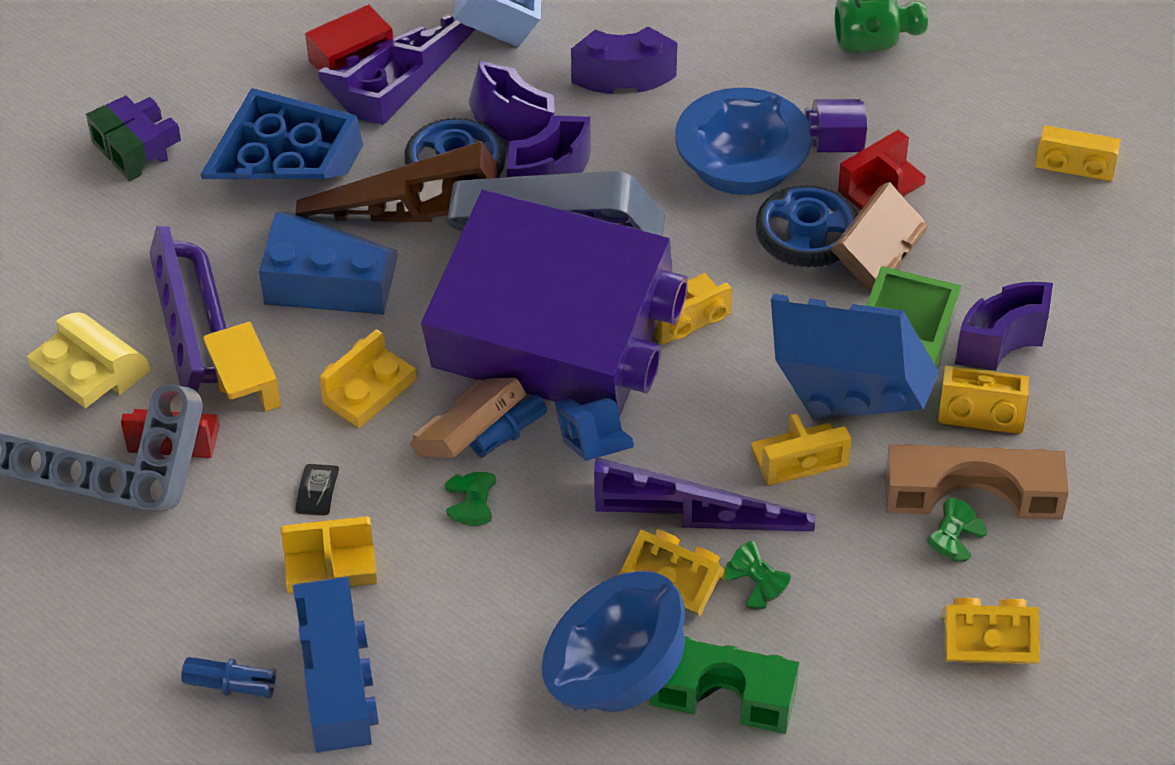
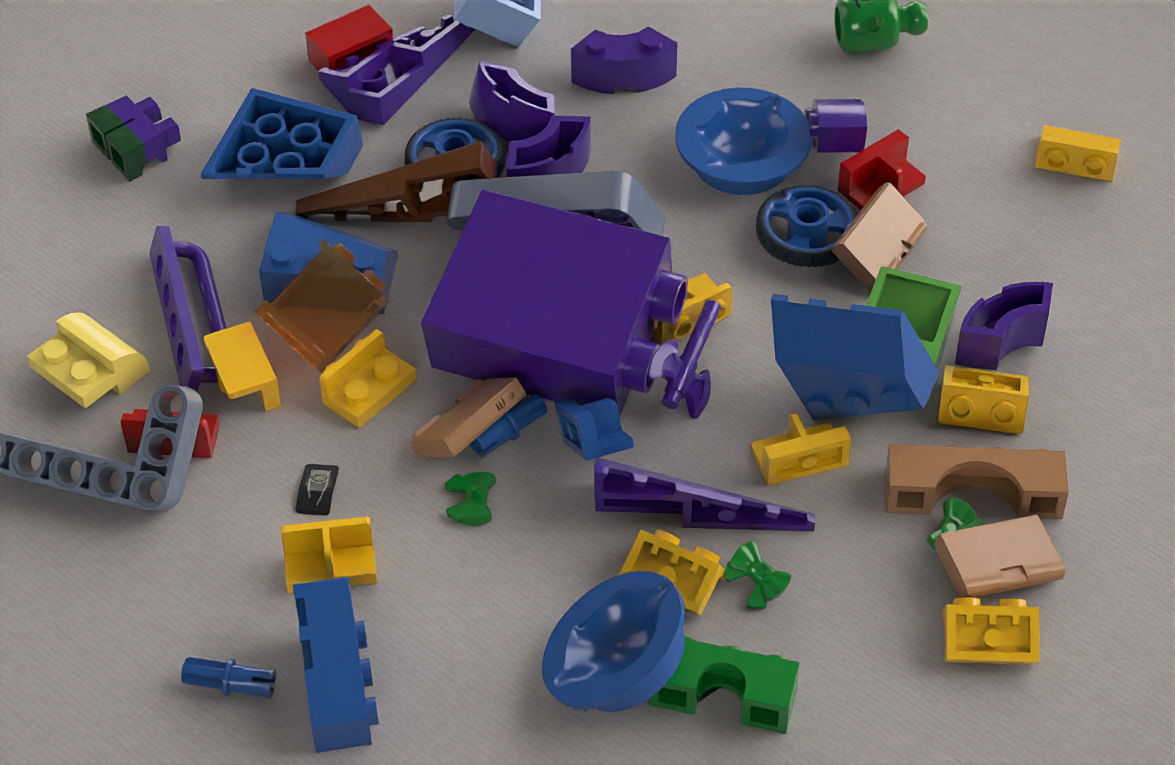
none -> clear orange panel [254,239,389,374]
none -> dark purple piece [647,300,721,419]
none -> piece [934,515,1065,598]

